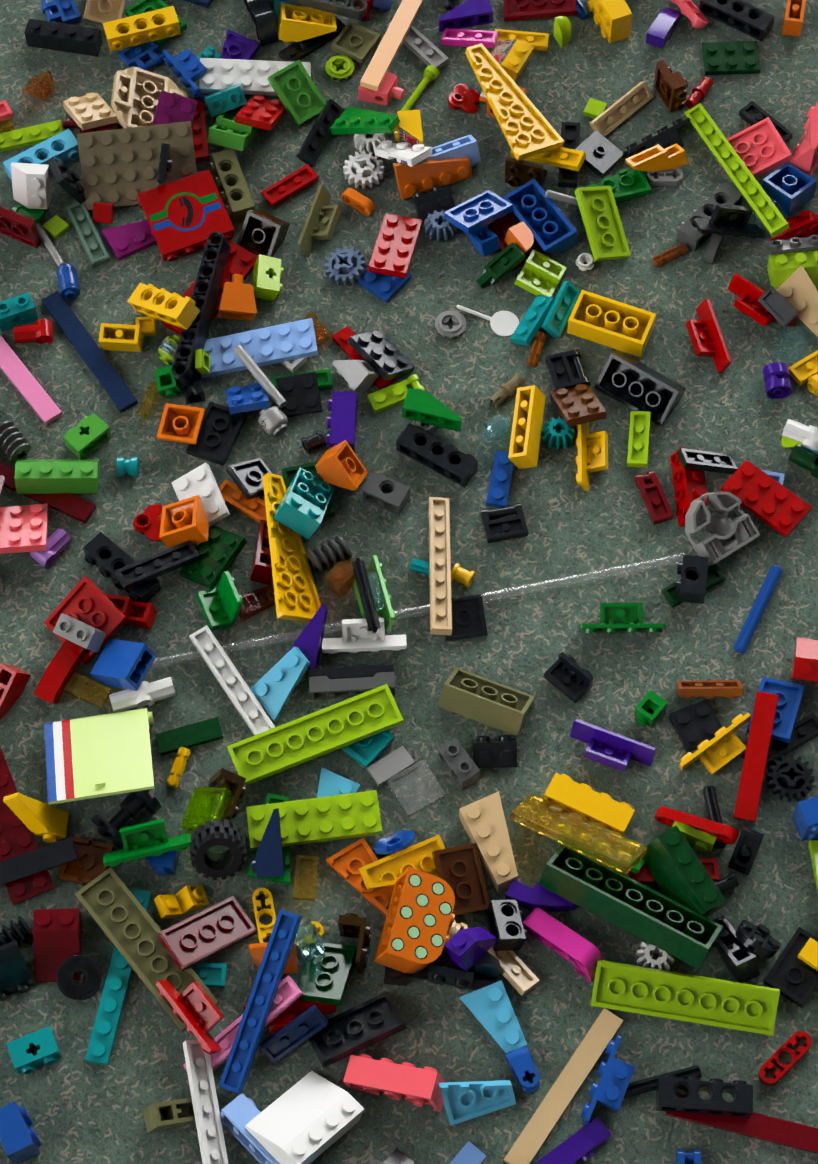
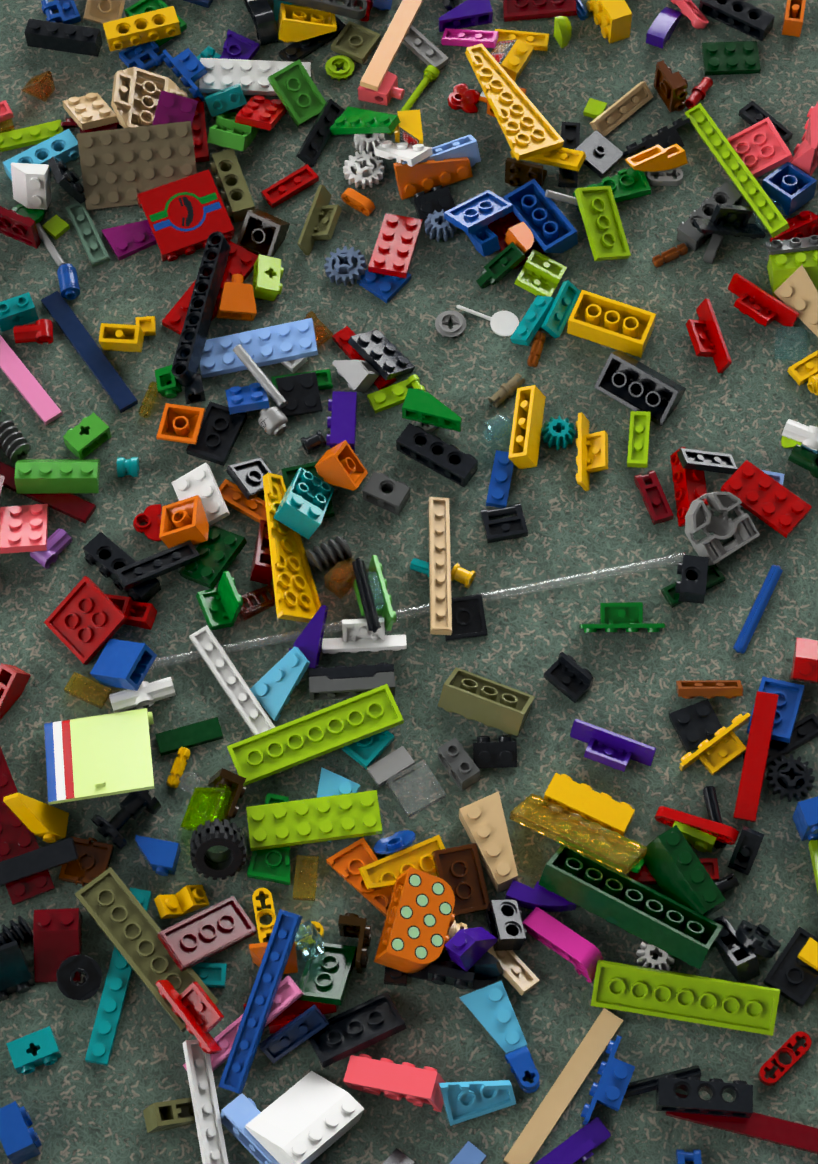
red slope [33,640,86,704] -> none
light grey brick [53,613,106,653] -> none
red tile [93,202,114,224] -> none
green bracket [103,819,192,867] -> none
yellow brick [127,283,200,330] -> none
black plate [157,143,172,186] -> none
head [158,335,180,365] -> none
lime tile [195,349,210,375] -> none
dark blue slope [252,808,285,878] -> none
black plate [545,349,591,391] -> none
reddish brown plate [550,384,607,427] -> none
white plate [575,253,594,271] -> none
green brick [634,690,668,727] -> none
black tile [758,286,799,328] -> none
dark purple wheel [763,362,792,399] -> none

